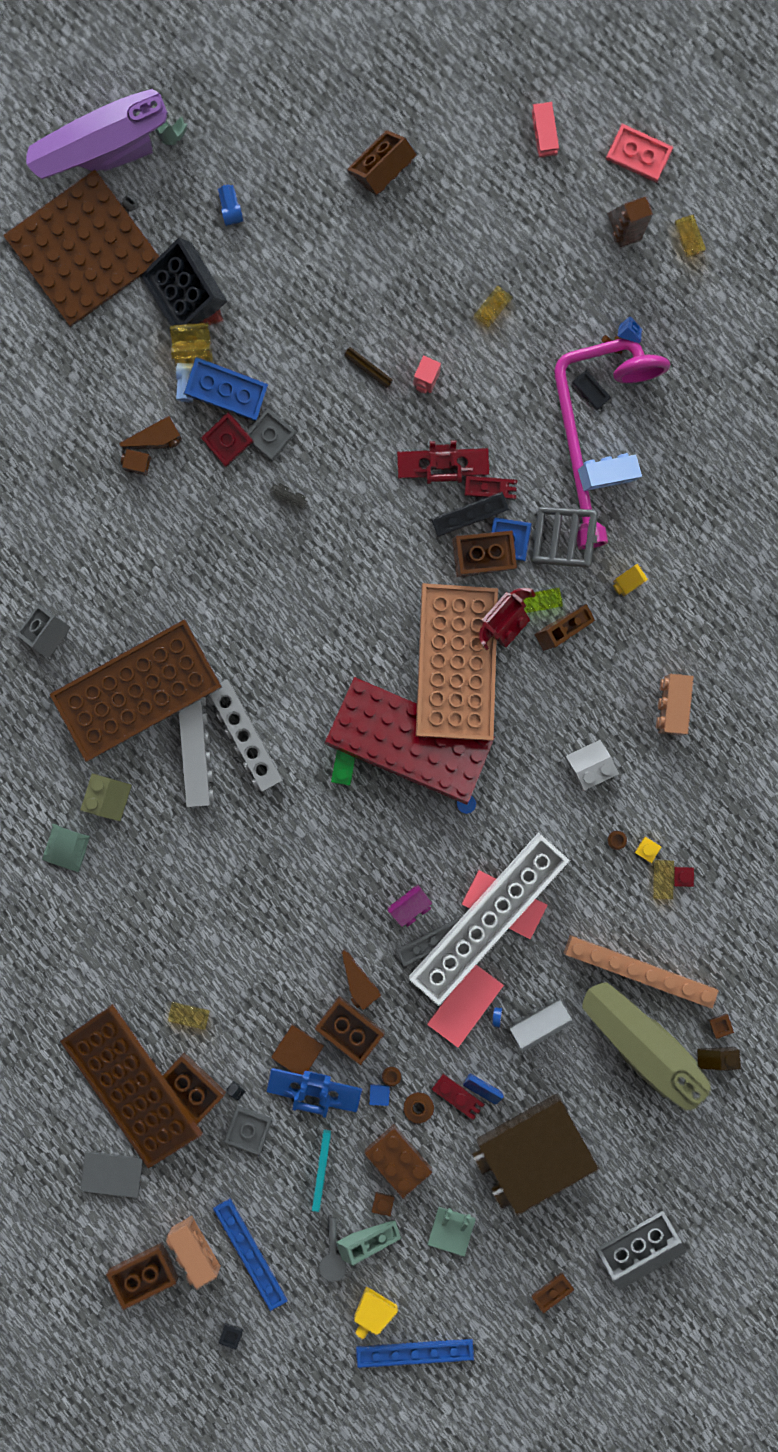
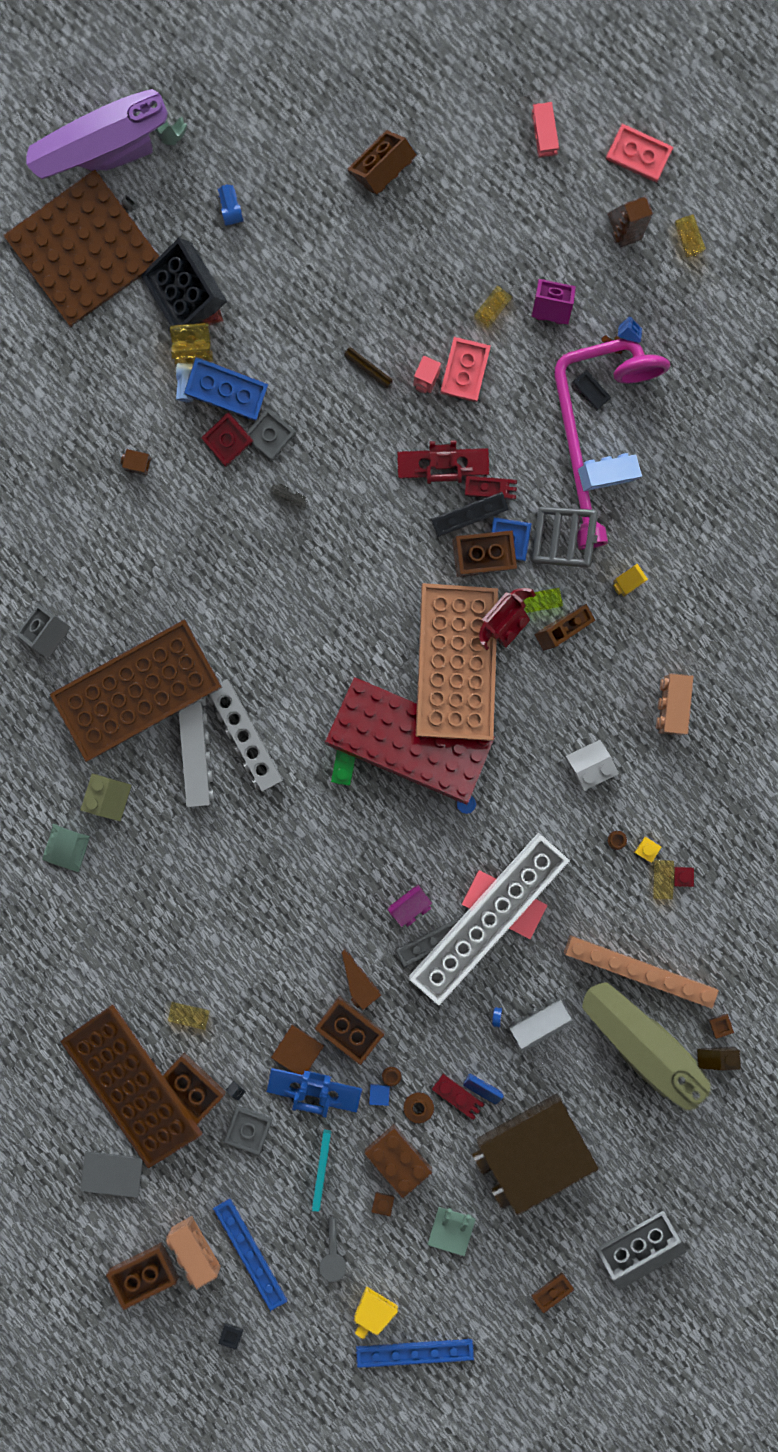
reddish brown slope [119,416,182,450] -> none
sand green slope [336,1220,401,1266] -> none
coral tile [427,965,504,1047] -> none
none -> coral plate [440,337,491,402]
none -> magenta slope [531,279,576,324]

